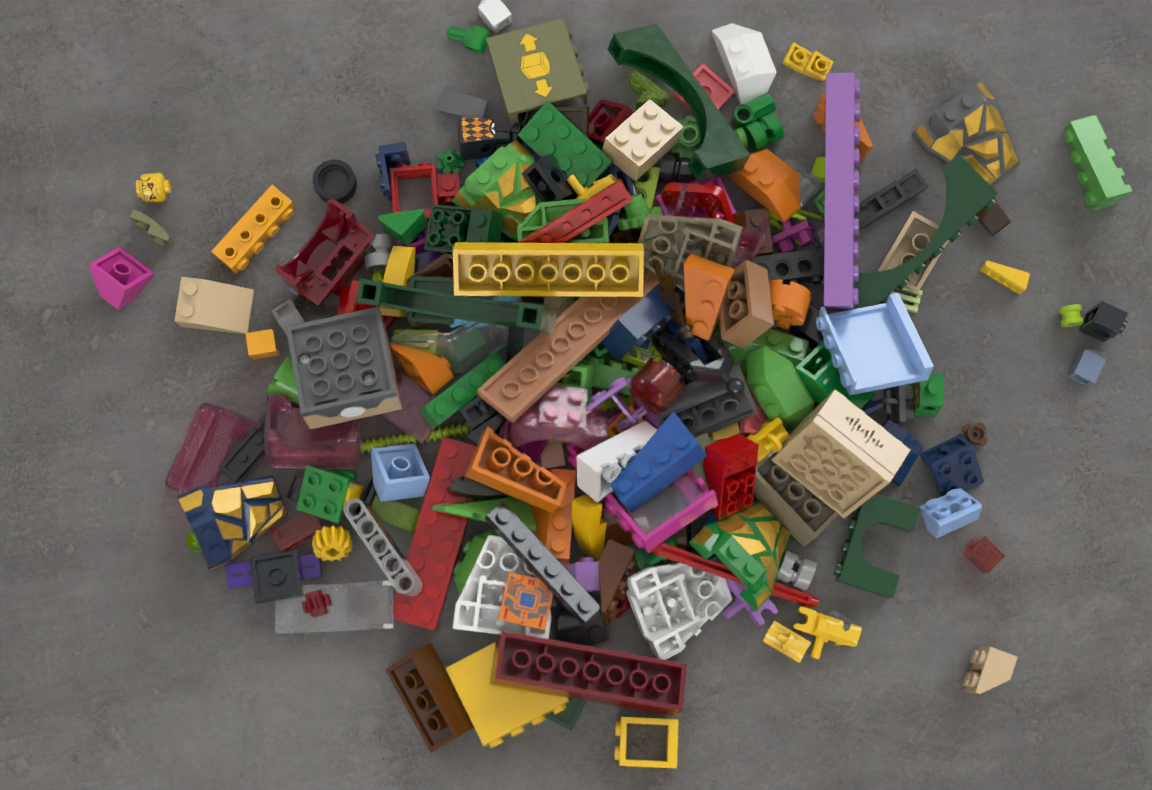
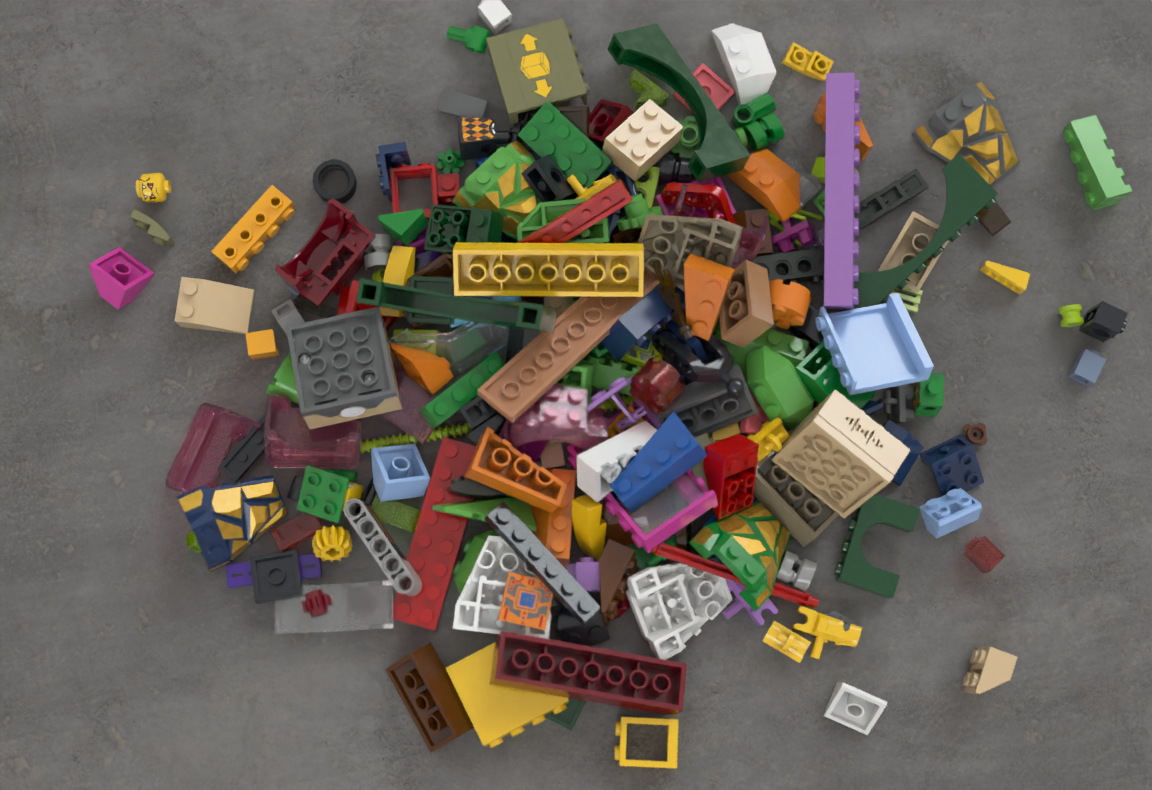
none -> white slope [824,682,887,735]

